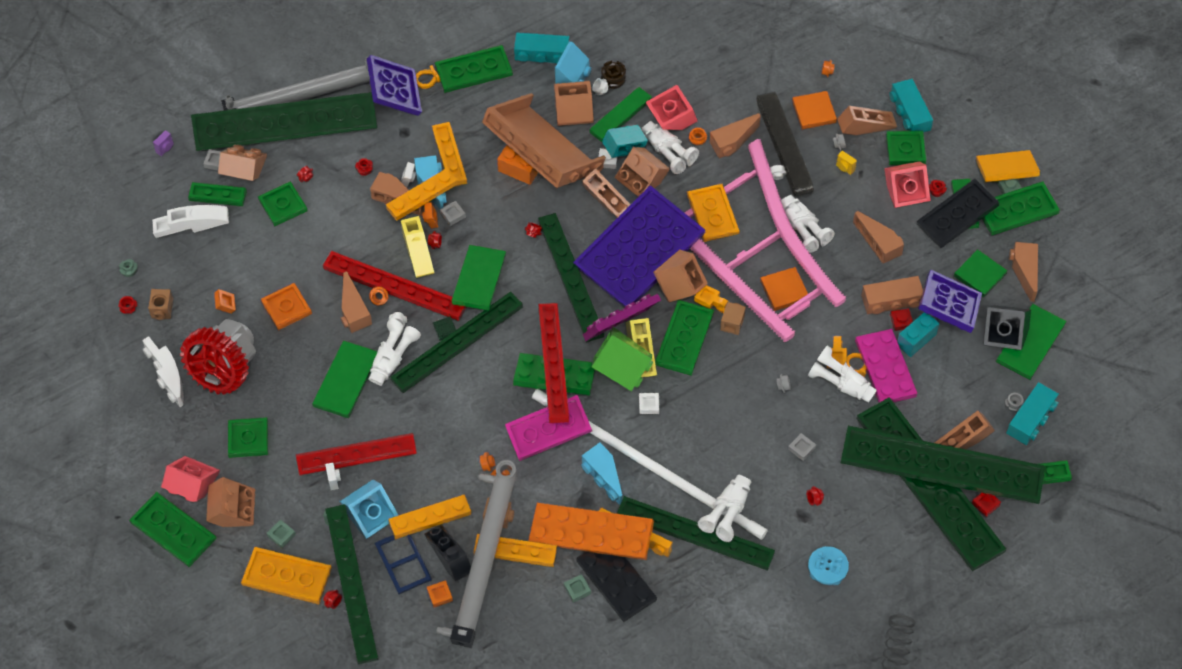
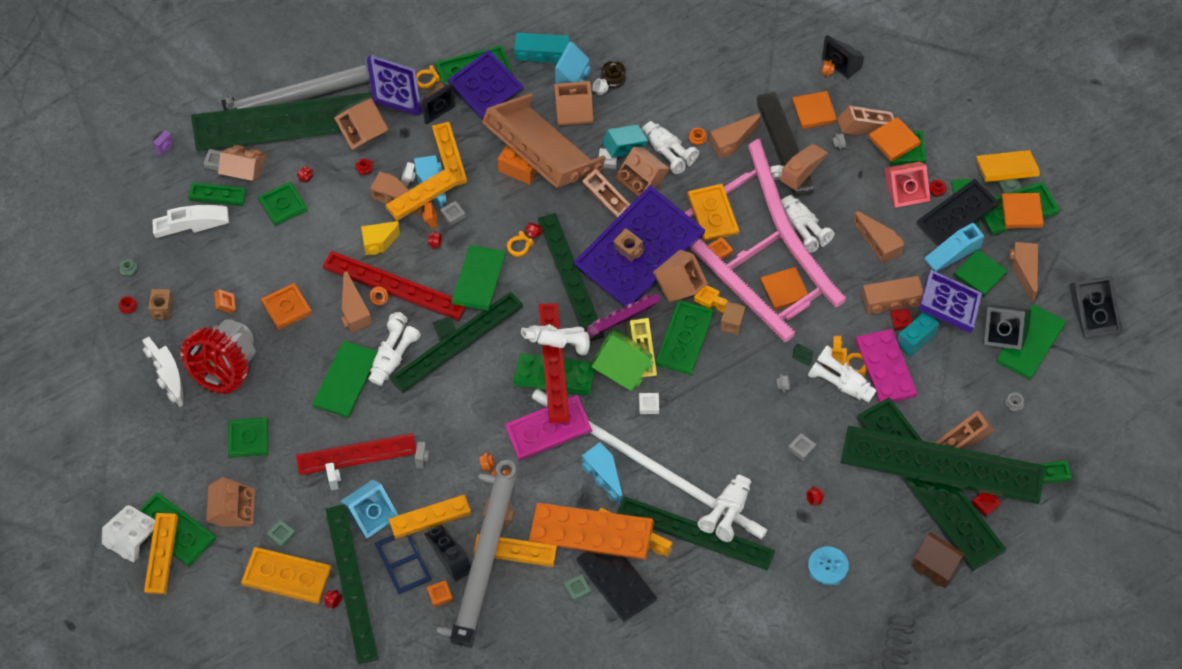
coral slope [161,456,220,502] -> none
light yellow slope [401,216,434,278] -> none
green tile [590,87,652,142] -> none
coral slope [646,85,698,130] -> none
yellow plate [836,151,857,175] -> none
teal brick [889,78,933,133] -> none
teal brick [1006,382,1059,445] -> none
none -> white bracket [102,506,155,563]
none -> light orange plate [144,513,178,595]
none -> nougat slope [335,98,389,150]
none -> yellow slope [361,221,400,255]
none -> light grey plate [415,442,430,469]
none -> black slope [422,82,455,125]
none -> dark purple plate [448,50,524,120]
none -> light orange piece [507,231,534,257]
none -> white piece [521,324,590,355]
none -> medium nougat brick [613,228,644,262]
none -> orange plate [707,237,733,261]
none -> nougat slope [781,143,828,190]
none -> clear green tile [792,343,814,367]
none -> black slope [822,35,864,79]
none -> orange tile [869,117,921,162]
none -> reddish brown slope [912,532,964,589]
none -> medium azure slope [925,223,984,272]
none -> orange tile [1001,193,1043,228]
none -> black slope [1069,276,1123,339]

